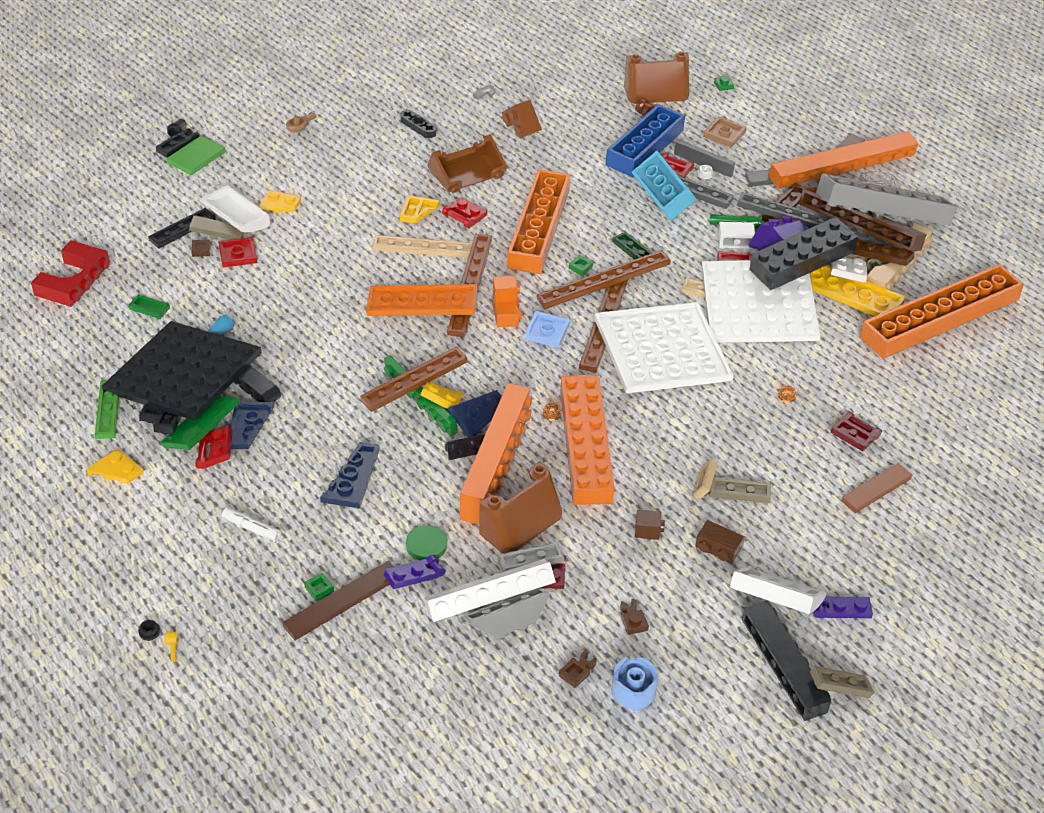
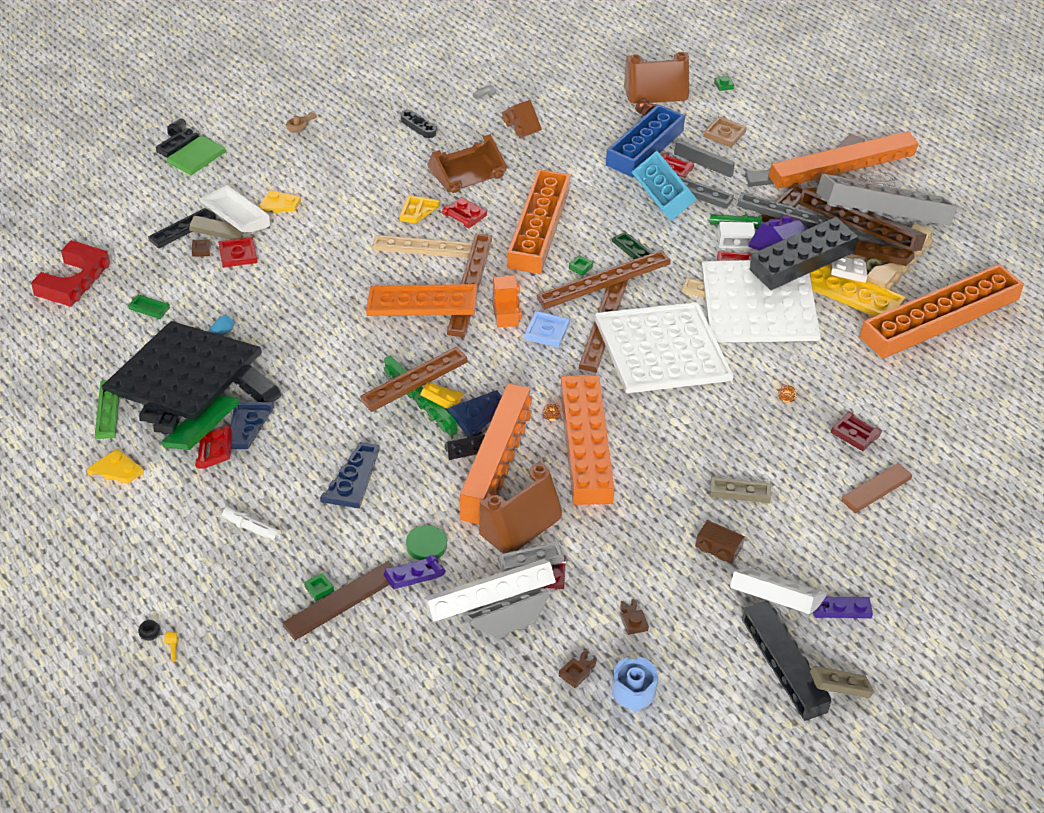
reddish brown brick [635,510,665,540] -> none
tan tile [693,459,718,500] -> none
white plate [697,165,714,179] -> none

